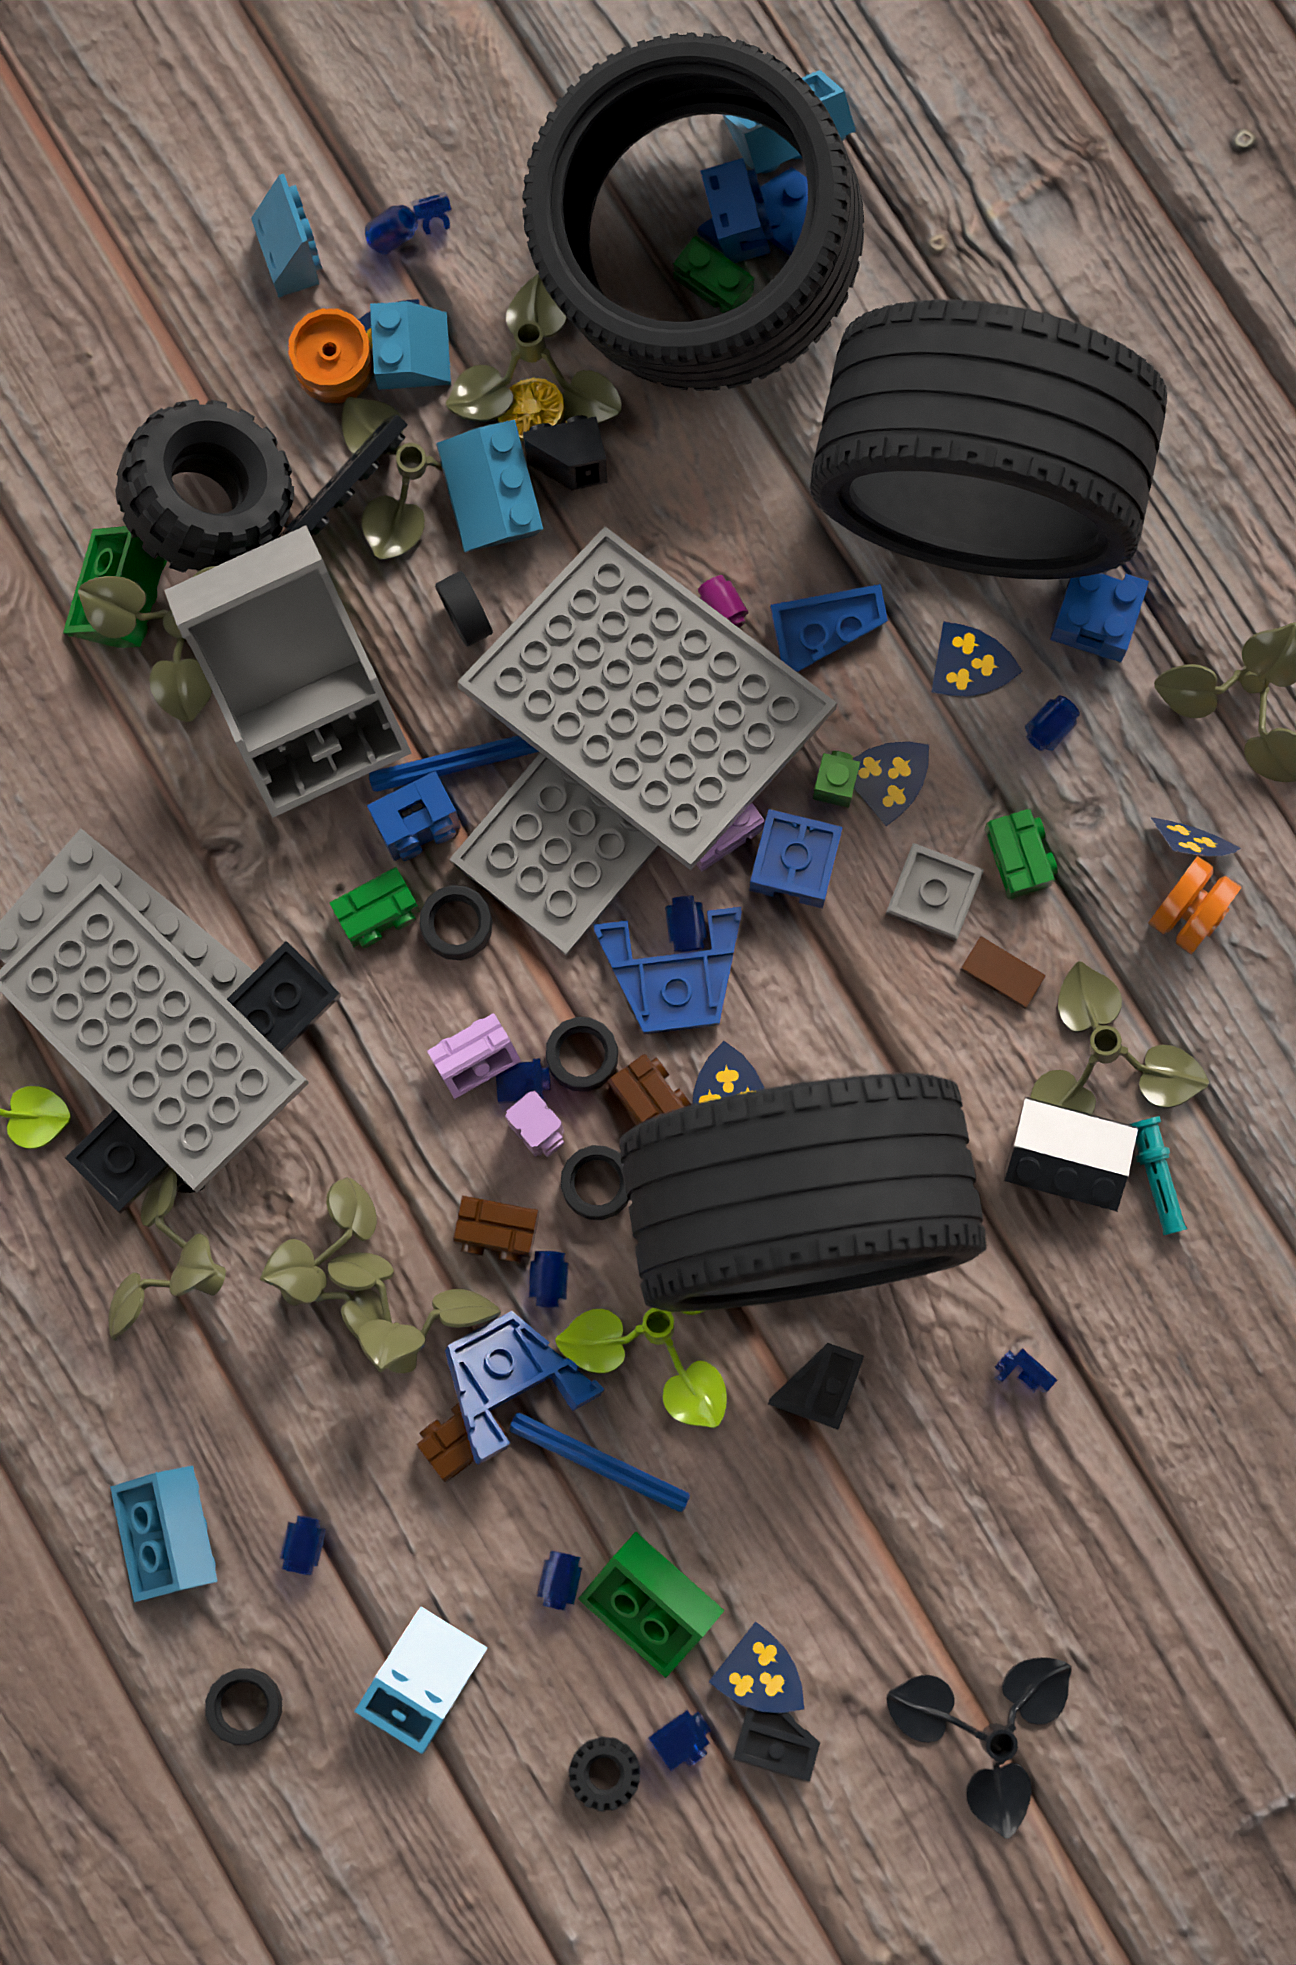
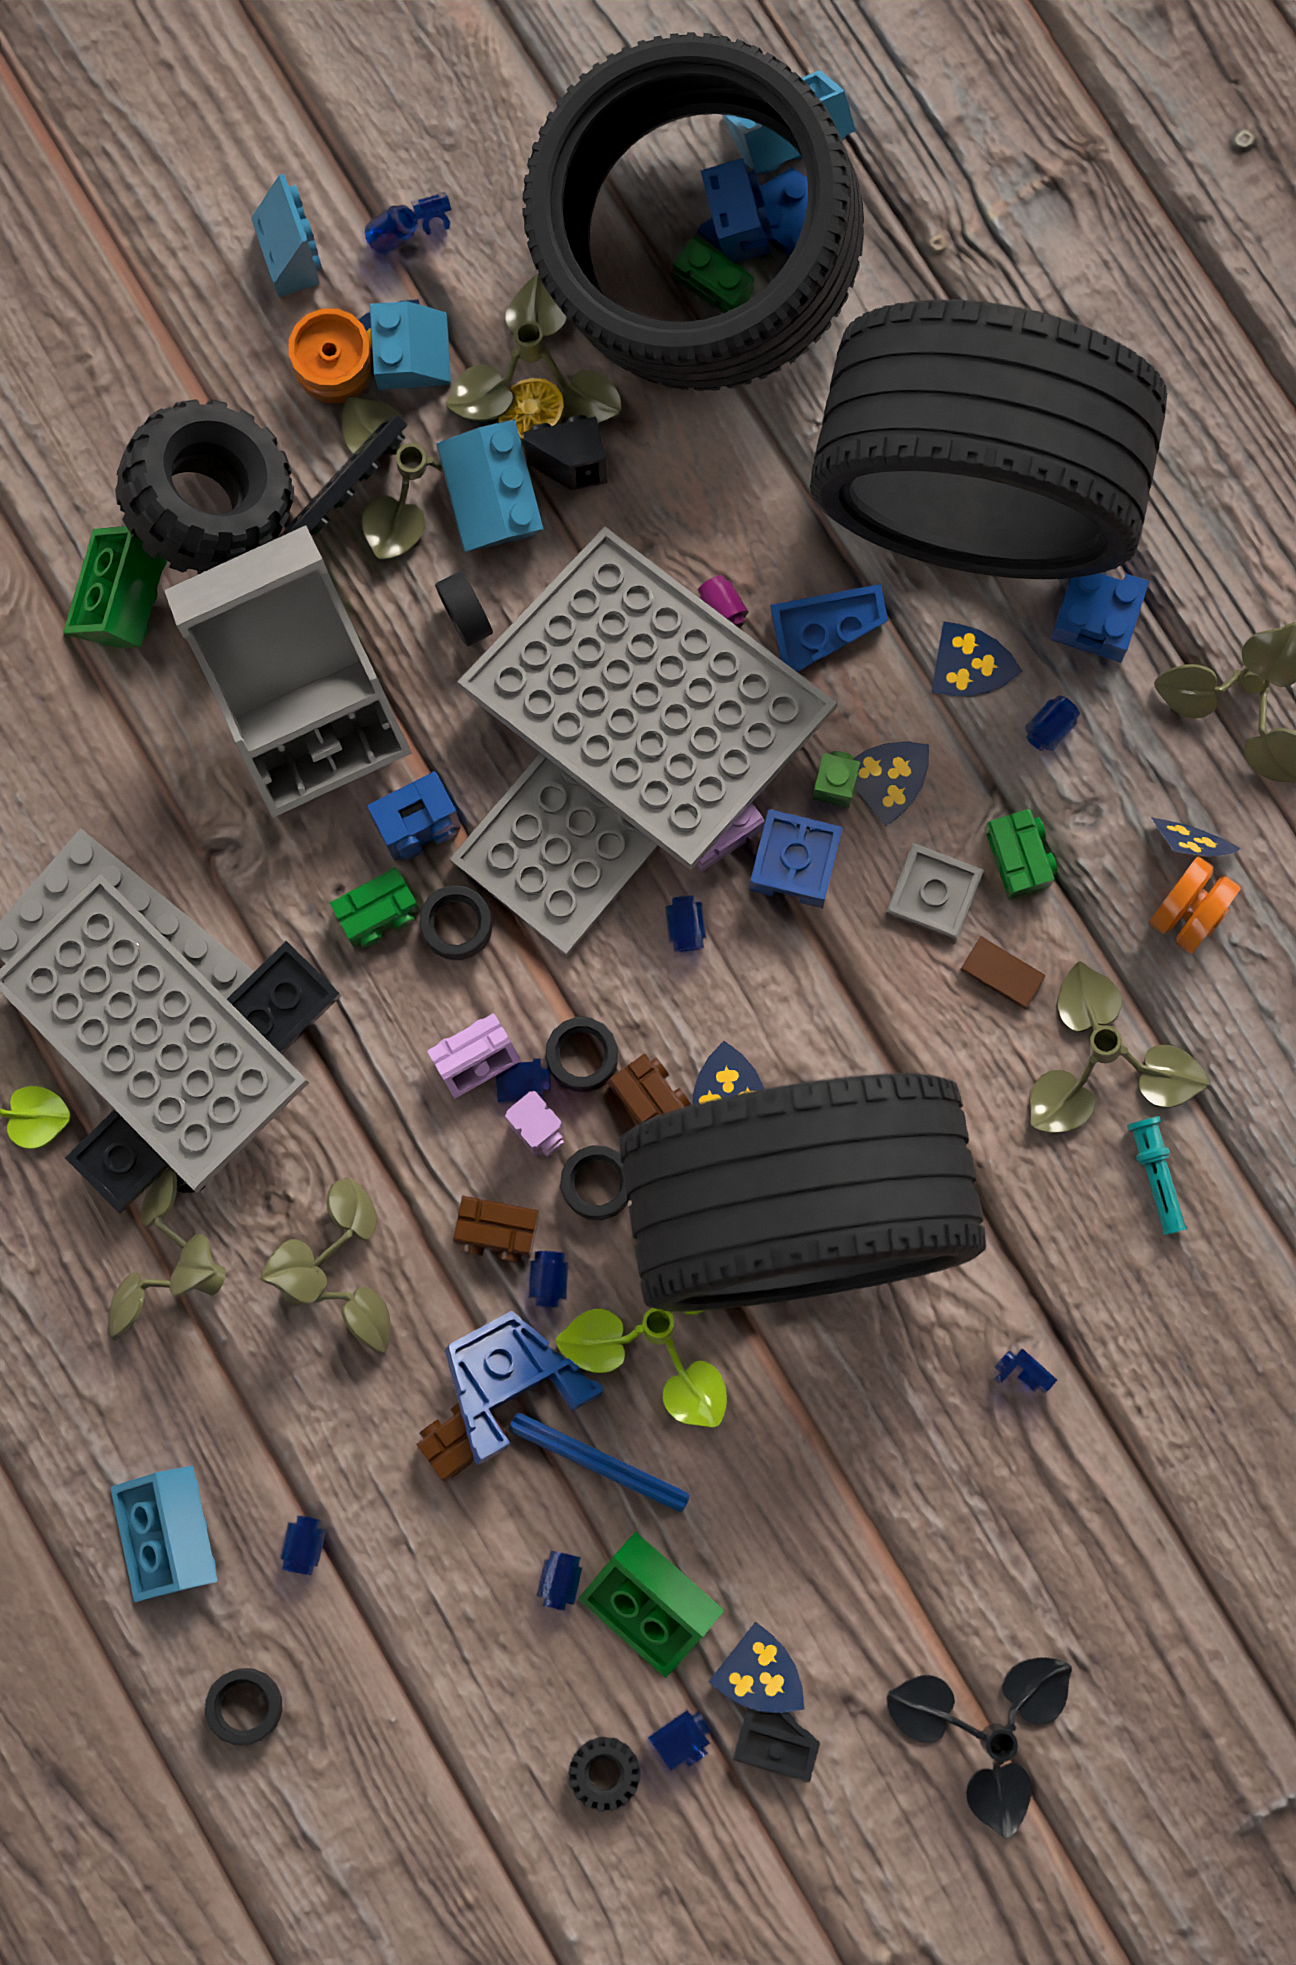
olive plant [78,566,216,722] -> none
olive plant [327,1252,501,1373] -> none
slope [354,1606,488,1754] -> none
blue axle [369,736,539,792] -> none
blue wing [594,907,742,1034] -> none
black wing [767,1343,864,1430] -> none
slope [1004,1097,1138,1212] -> none

